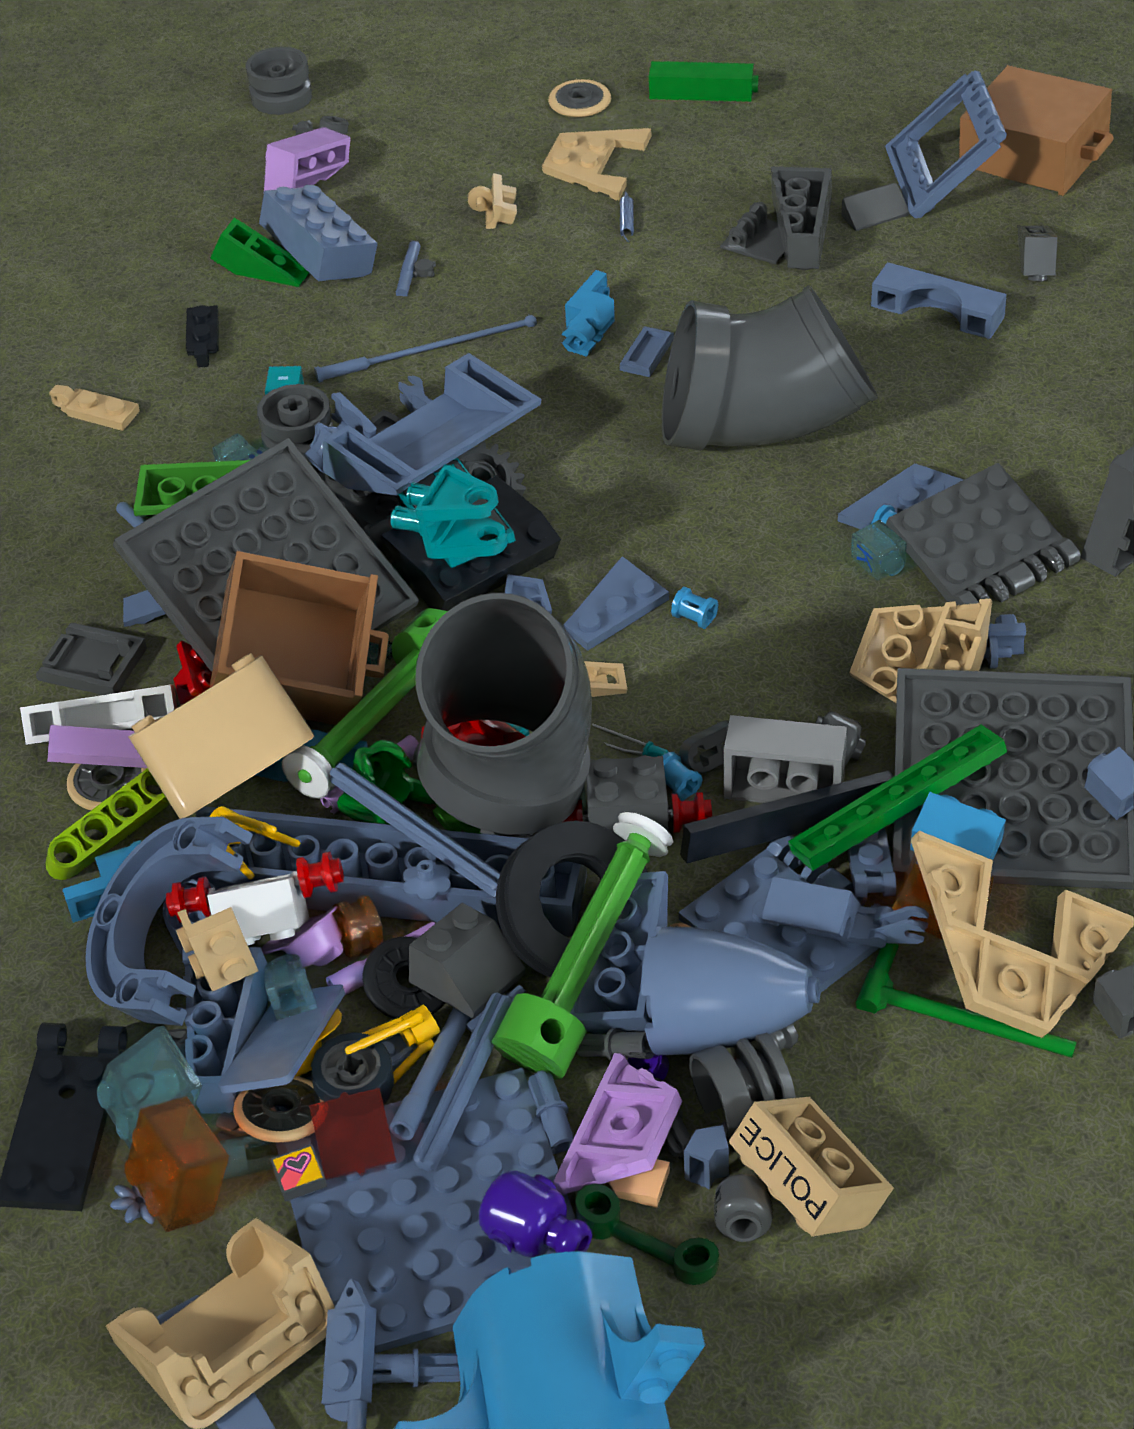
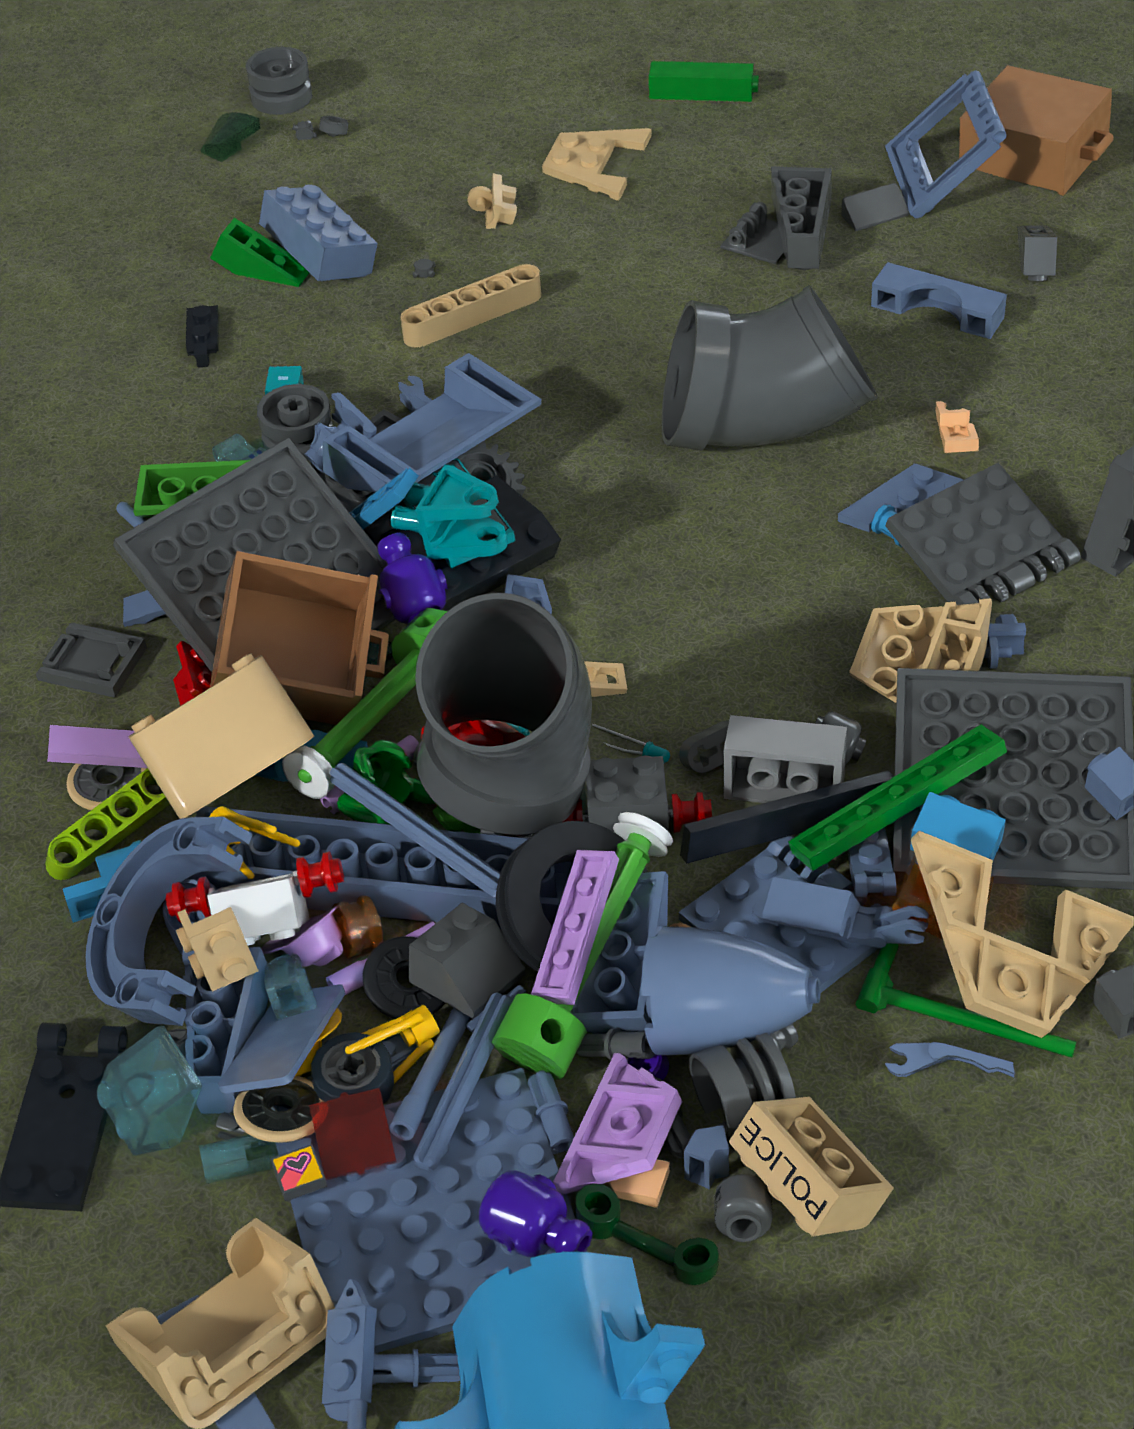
white arch [20,685,177,745] -> none
tan hinge [49,385,140,431] -> none
sand blue plant [110,1179,168,1224] -> none
clear orange brick [125,1096,229,1232] -> none
lavender wedge [264,127,351,190] -> none
sand blue piece [314,315,537,383] -> none
sand blue piece [396,241,421,296] -> none
sand blue plant [403,860,451,903] -> none
wheel [549,79,611,117] -> none
dark azure plate [562,270,615,356] -> none
sand blue wing [564,556,669,651] -> none
sand blue piece [620,191,634,242] -> none
sand blue tile [620,326,674,377] -> none
dark azure bush [663,752,703,801] -> none
dark azure bush [671,587,718,629] -> none
clear light blue brick [851,520,907,581] -> none
none -> clear green slope [201,112,261,162]
none -> dark azure tile [349,467,419,529]
none -> dark purple piece [377,533,447,624]
none -> tan beam [401,264,541,347]
none -> lavender tile [531,850,619,1005]
none -> sand blue arm [885,1042,1015,1078]
none -> light nougat slope [936,401,979,453]

